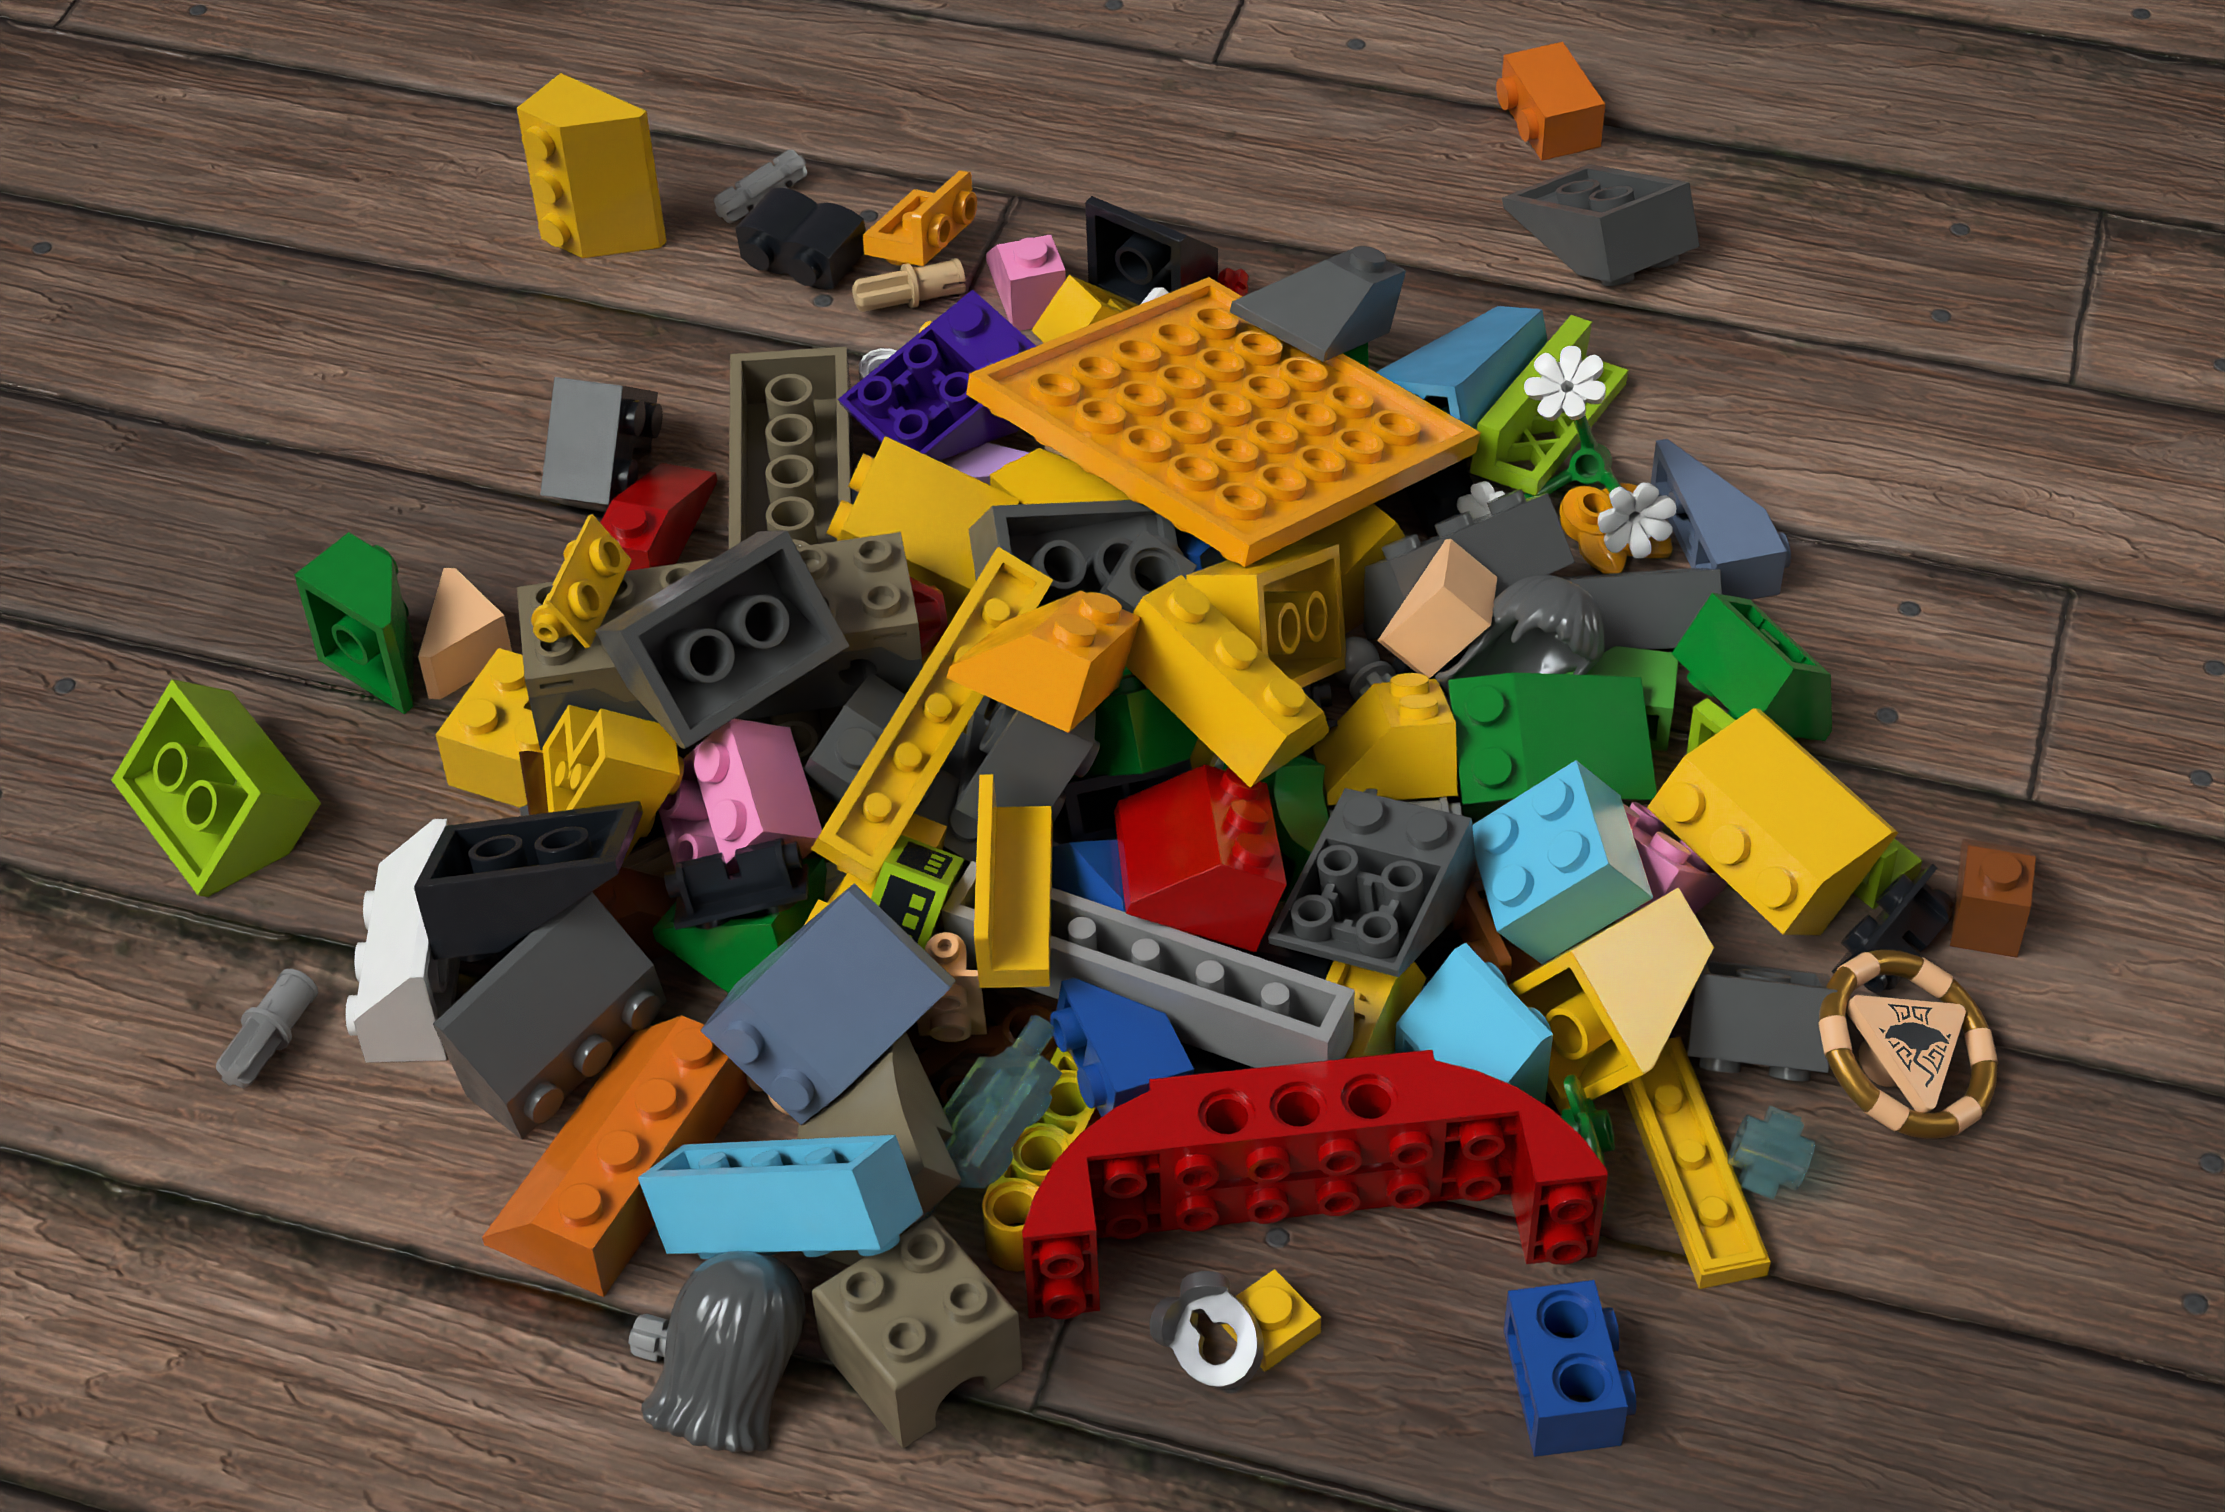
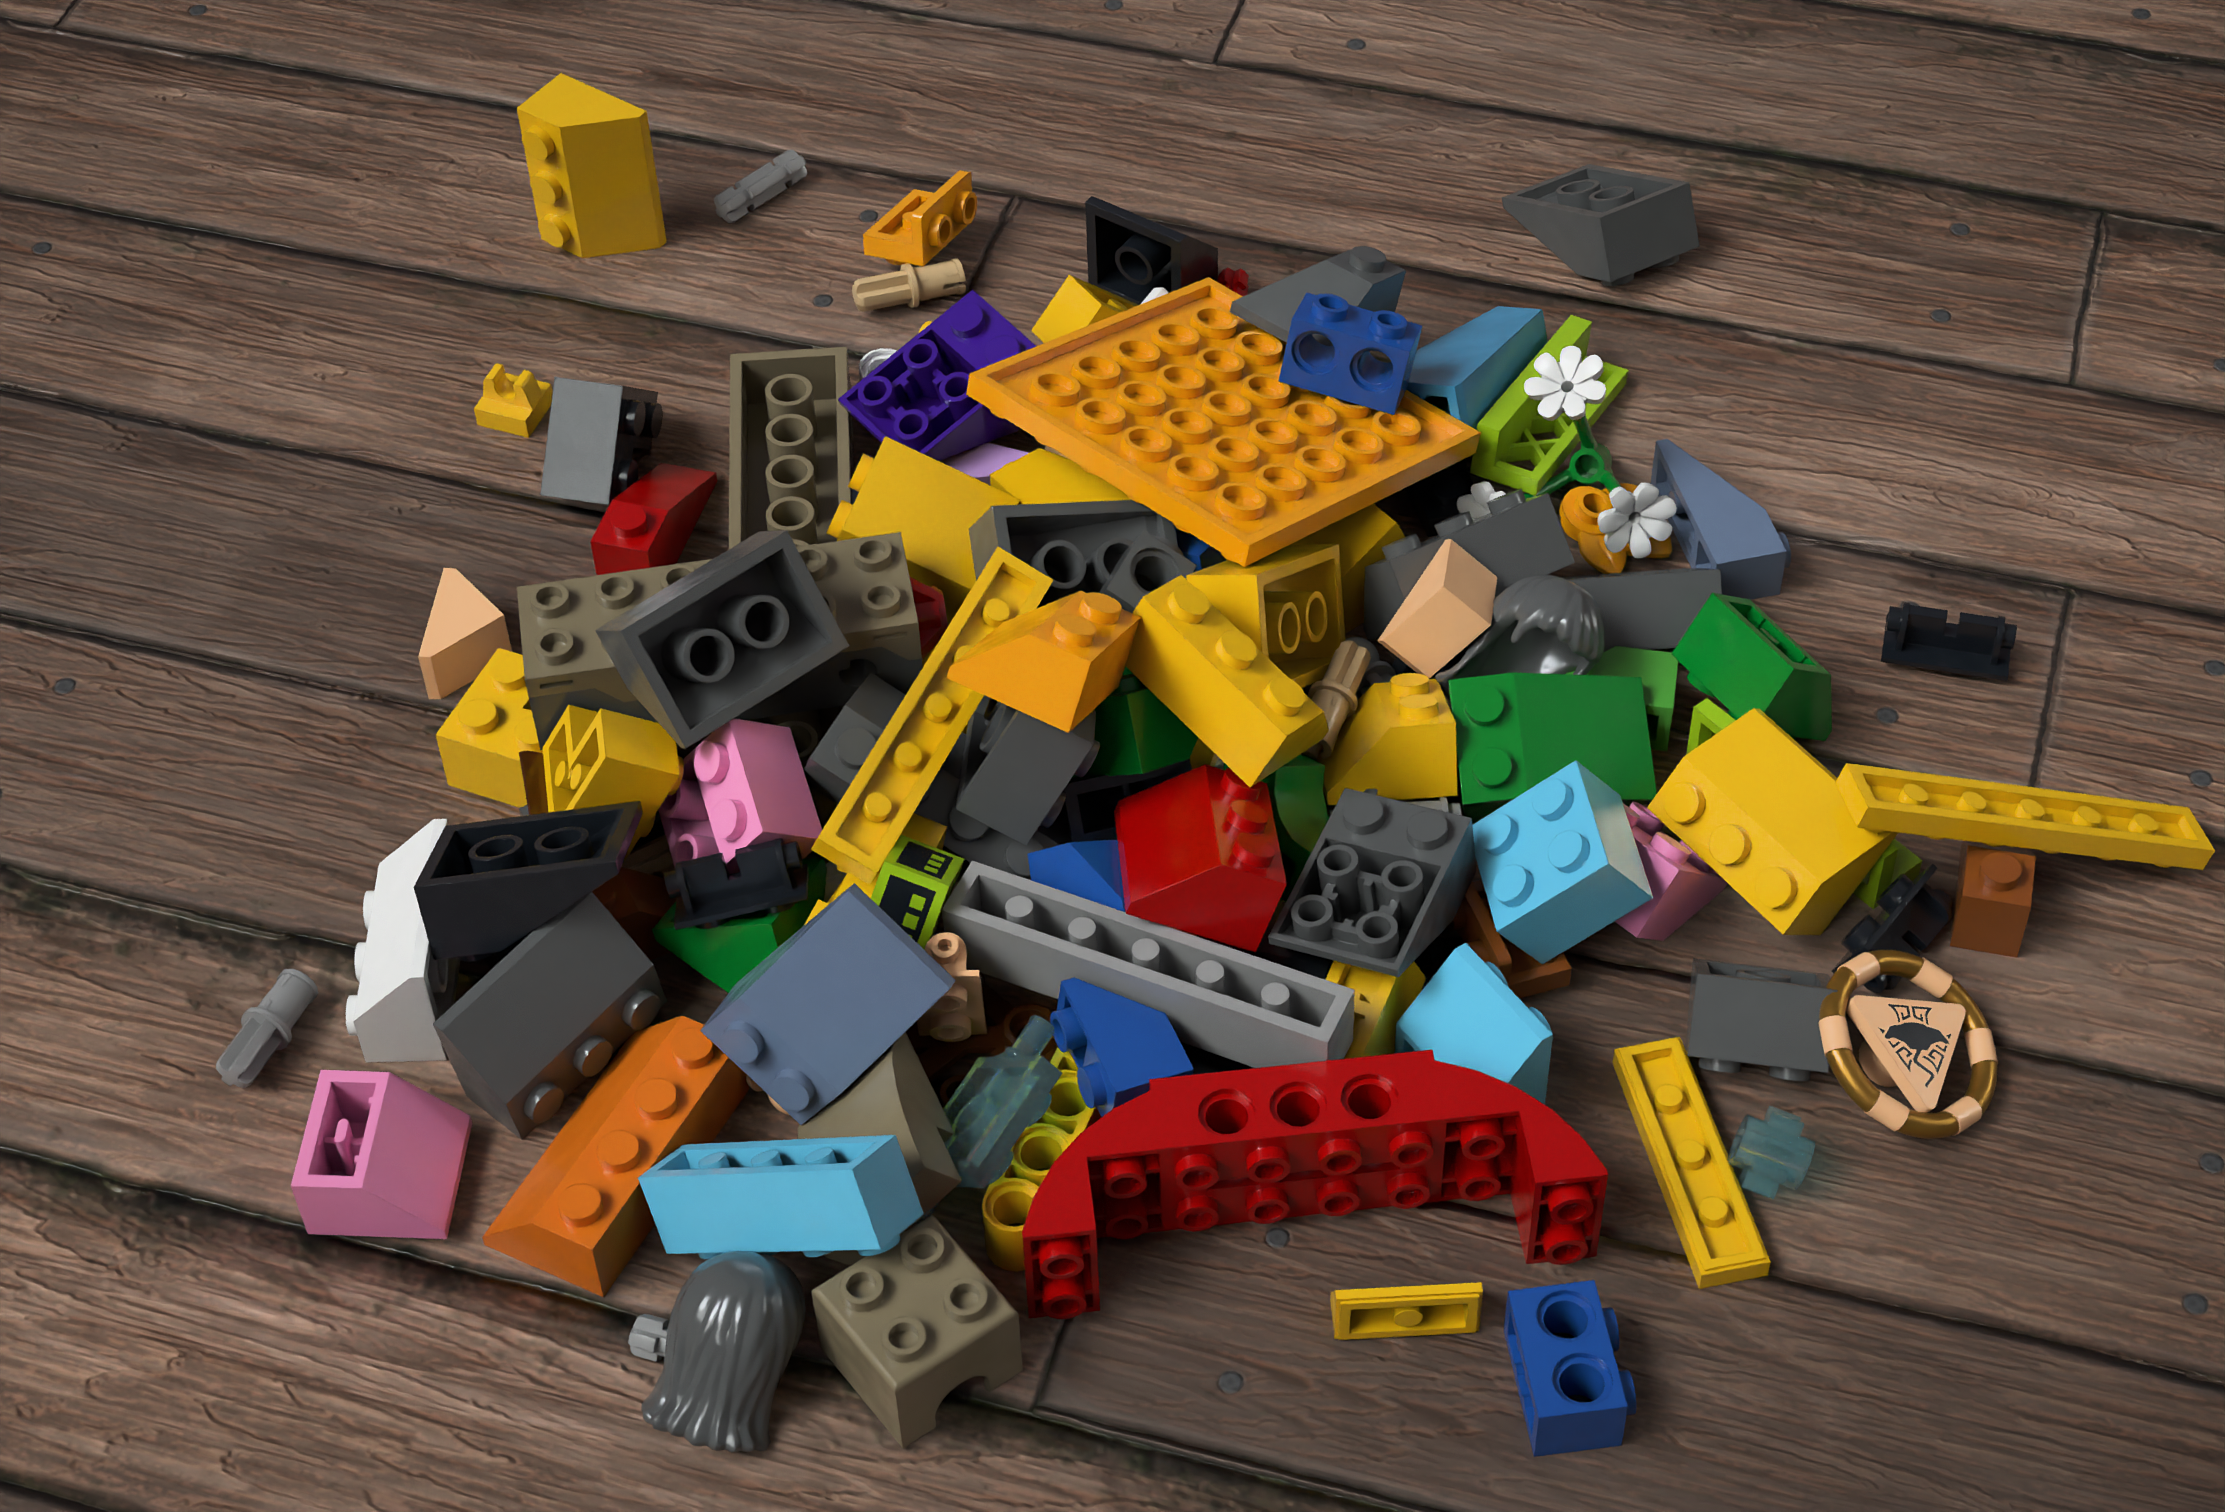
lime slope [111,679,321,897] -> none
green slope [294,532,414,714] -> none
yellow hinge [531,514,632,649] -> none
black brick [735,188,866,290] -> none
yellow panel [974,774,1053,988] -> none
bright pink slope [986,235,1066,331] -> none
flat silver piece [1150,1271,1264,1389] -> none
yellow plate [1221,1269,1321,1372] -> none
orange brick [1496,42,1605,161] -> none
yellow slope [1508,887,1714,1115] -> none
green plate [1562,1074,1615,1214] -> none
none -> bright pink slope [291,1070,472,1239]
none -> yellow tile [474,363,553,438]
none -> blue brick [1278,293,1422,415]
none -> tan axle [1303,640,1371,759]
none -> yellow slope [1330,1282,1483,1340]
none -> yellow plate [1835,763,2215,870]
none -> black hinge [1881,602,2017,681]

